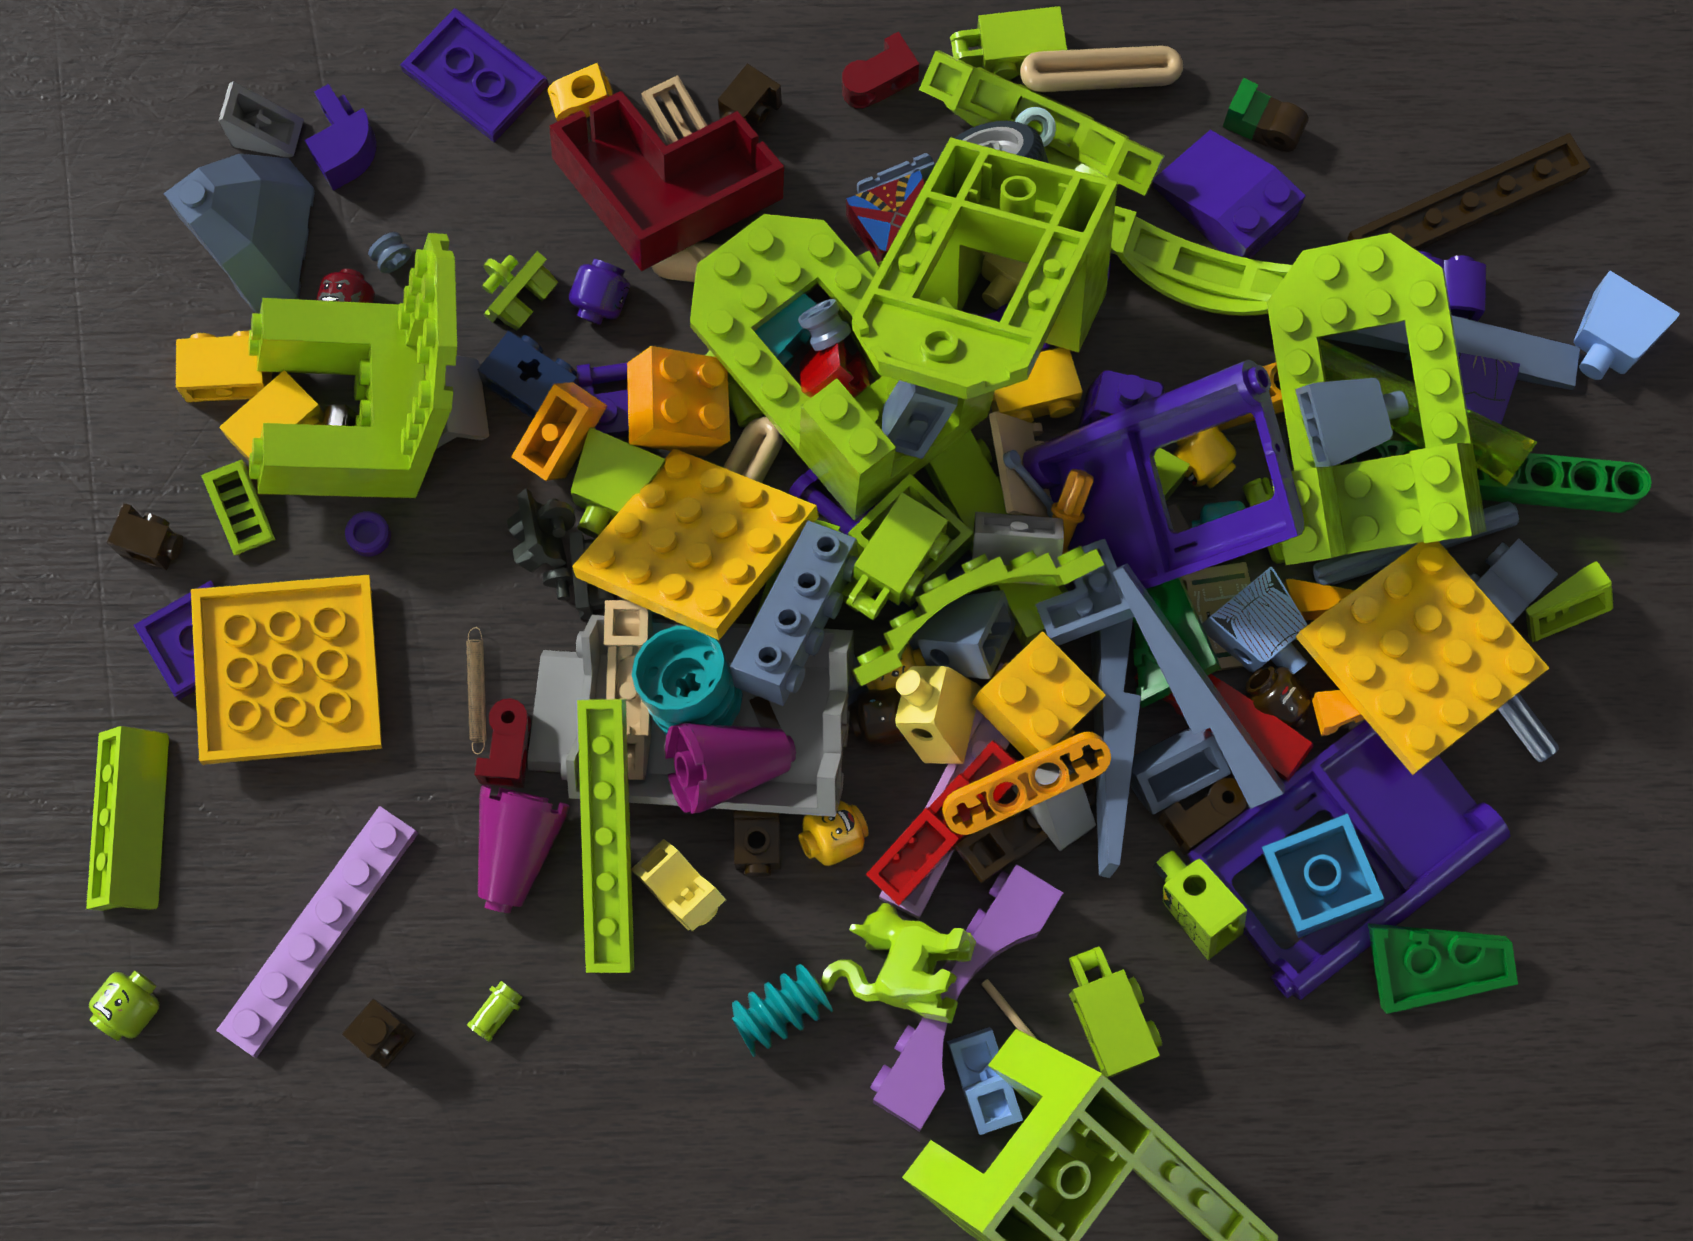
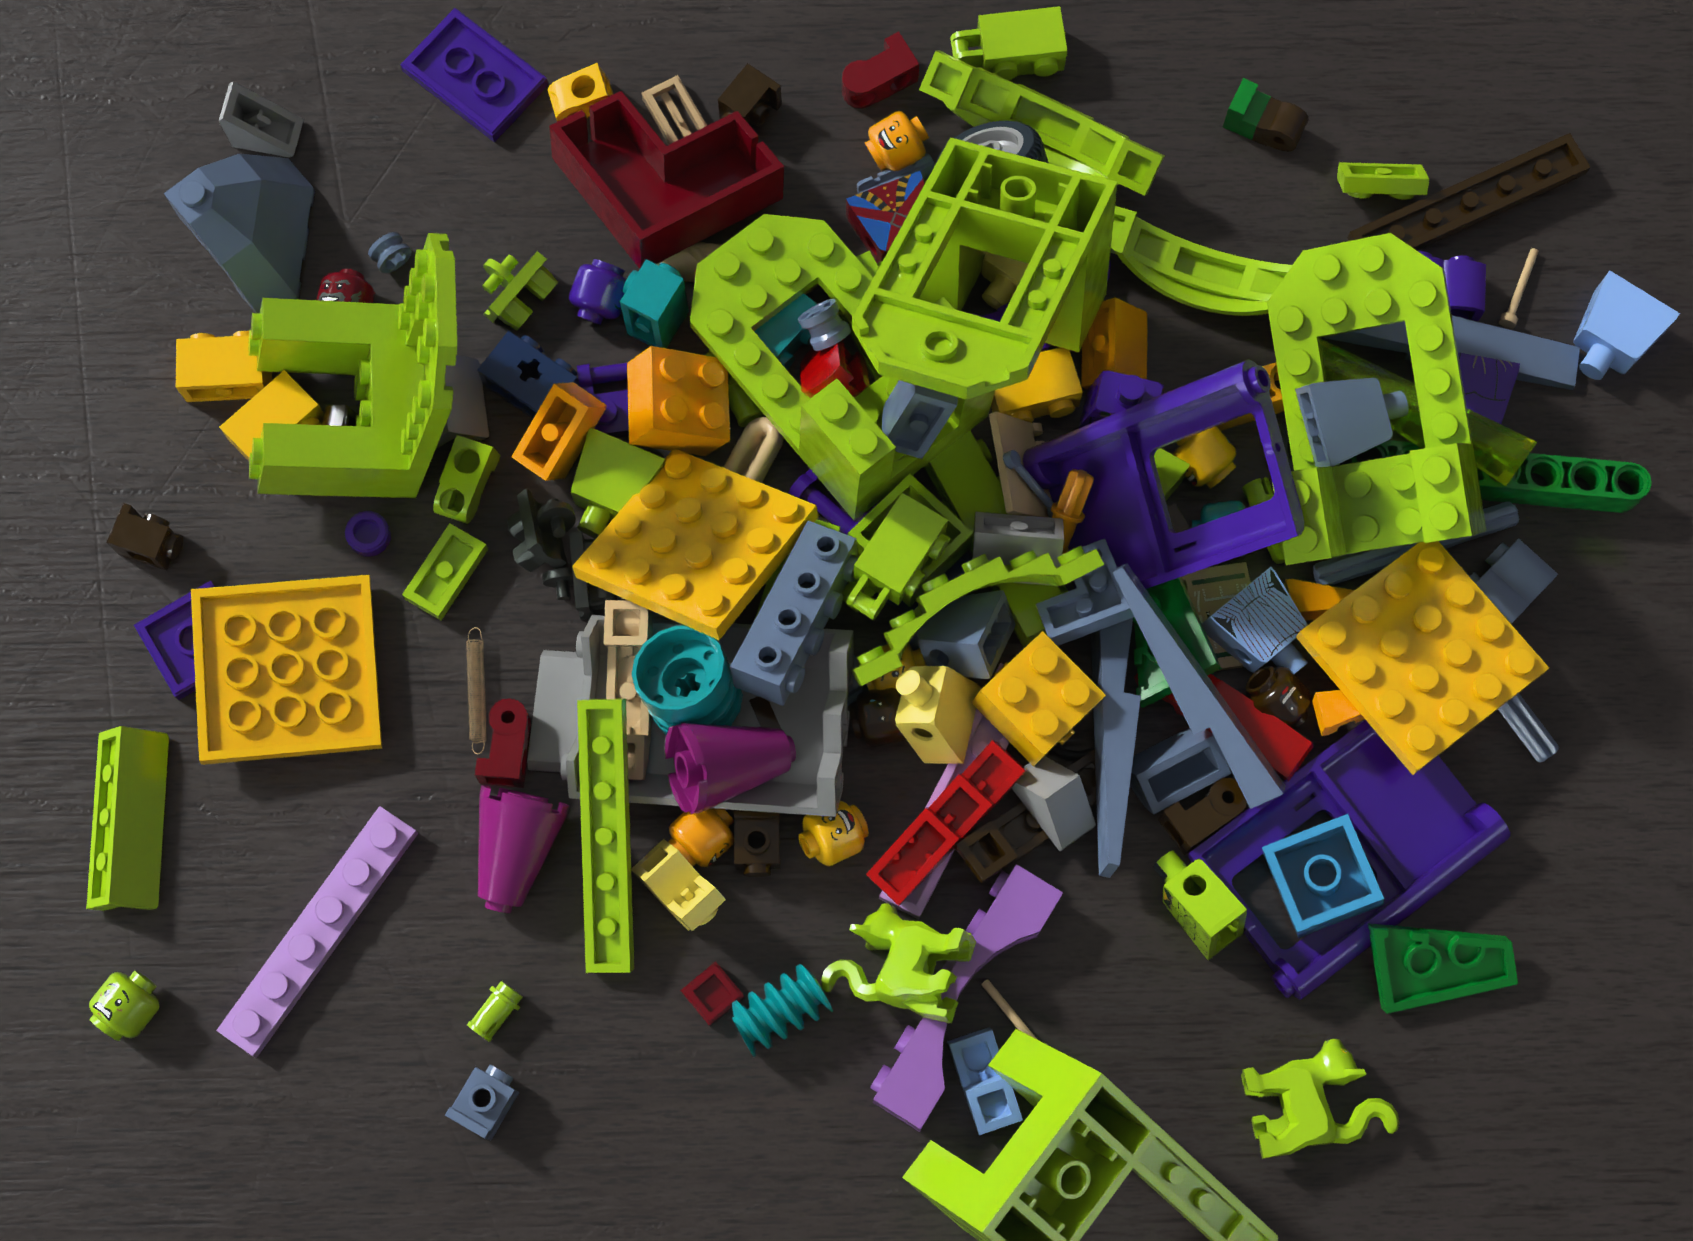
lime slope [201,460,276,556] -> none
dark purple brick [305,84,376,191] -> none
dark brown brick [342,999,416,1069] -> none
light orange beam [942,732,1111,835] -> none
light aqua plate [1015,107,1056,147] -> none
tan piece [1020,46,1183,92] -> none
lime brick [1069,946,1162,1078] -> none
dark purple slope [1152,130,1306,259] -> none
lime slope [1525,561,1613,642] -> none
none -> lime plate [402,523,488,621]
none -> lime leg [433,435,501,524]
none -> sand blue brick [445,1065,520,1141]
none -> teal brick [620,259,689,348]
none -> light orange head [668,808,734,867]
none -> dark red tile [680,961,745,1027]
none -> light orange head [865,111,929,172]
none -> light orange panel [1081,297,1147,390]
none -> lime animal [1241,1039,1400,1159]
none -> lime plate [1337,162,1429,200]
none -> tan piece [1499,248,1539,329]

